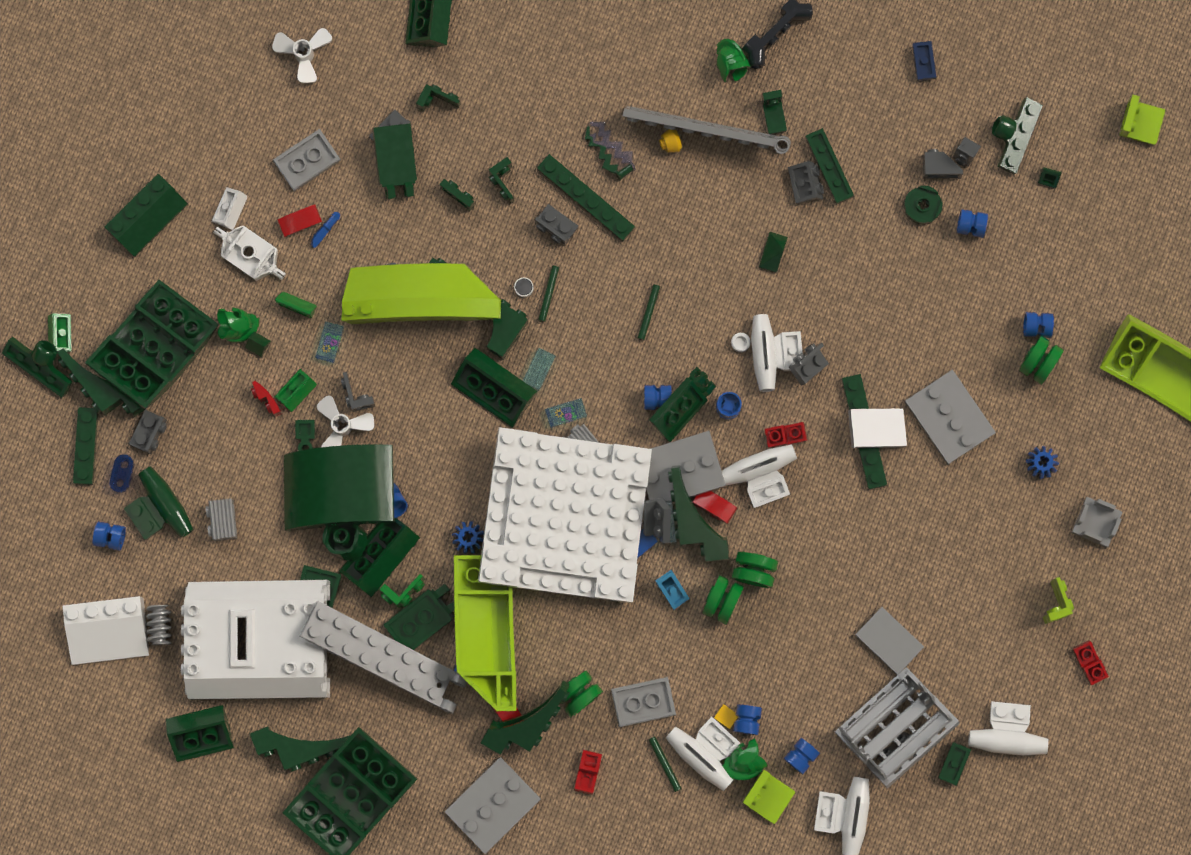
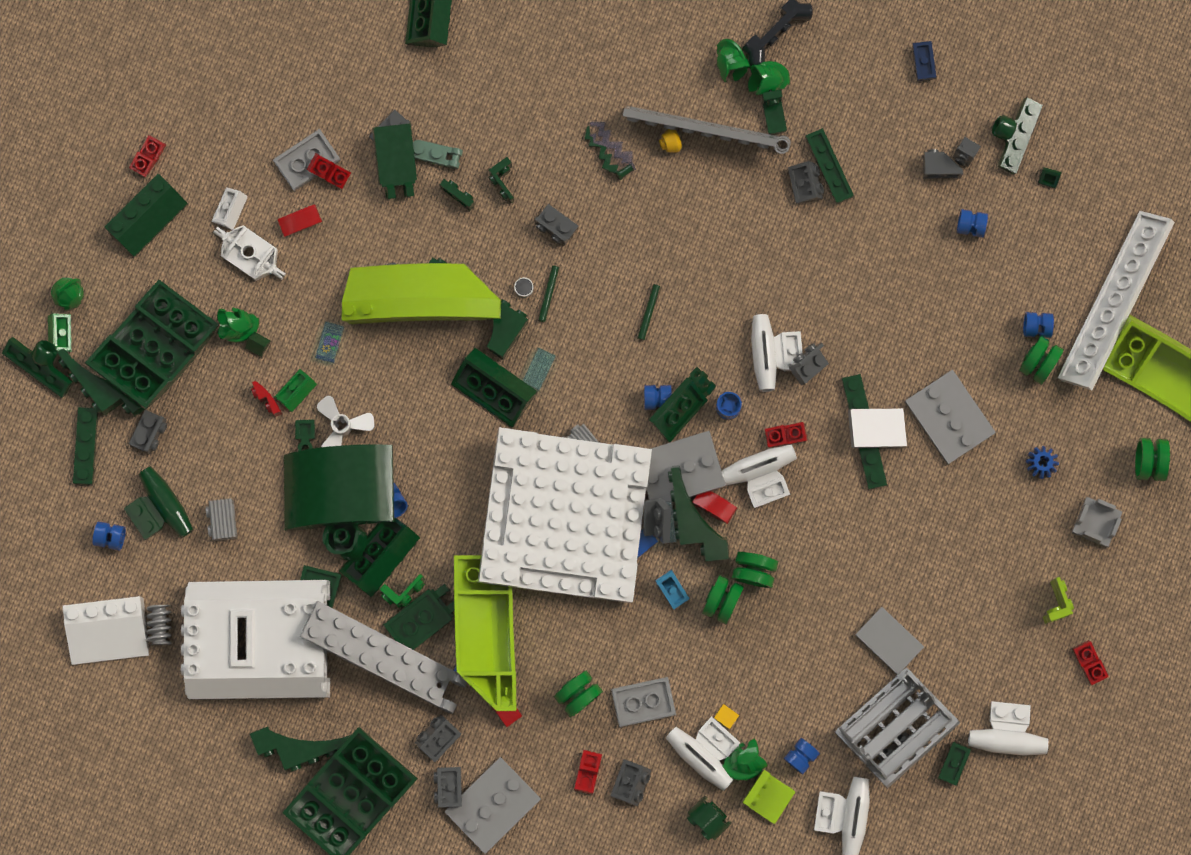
clear blue plate [109,454,134,493] -> none
dark green slope [166,705,234,762] -> none
white piece [272,28,332,83] -> none
green slope [275,292,317,319] -> none
blue piece [311,212,340,248] -> none
dark grey bracket [341,372,375,412] -> none
dark green bracket [416,84,461,111] -> none
blue gear [452,521,484,554] -> none
dark green arch [480,680,570,755] -> none
dark green plate [537,154,635,242] -> none
clear light blue tile [545,398,587,428] -> none
dark green bar [648,736,682,792] -> none
white tile [731,333,750,352] -> none
blue wheel [733,704,762,735] -> none
dark green slope [759,232,788,273] -> none
dark green plate [904,186,943,224] -> none
lime bracket [1119,95,1165,145] -> none
none -> green helmet [51,278,84,311]
none -> red slope [129,135,167,177]
none -> red slope [307,153,351,189]
none -> sand green plate [413,140,463,169]
none -> dark grey bracket [415,715,461,762]
none -> dark grey bracket [434,767,462,808]
none -> dark grey bracket [610,759,651,806]
none -> dark green brick [687,795,732,841]
none -> green helmet [748,61,790,95]
none -> white plate [1058,211,1175,390]
none -> green wheel [1135,438,1170,482]

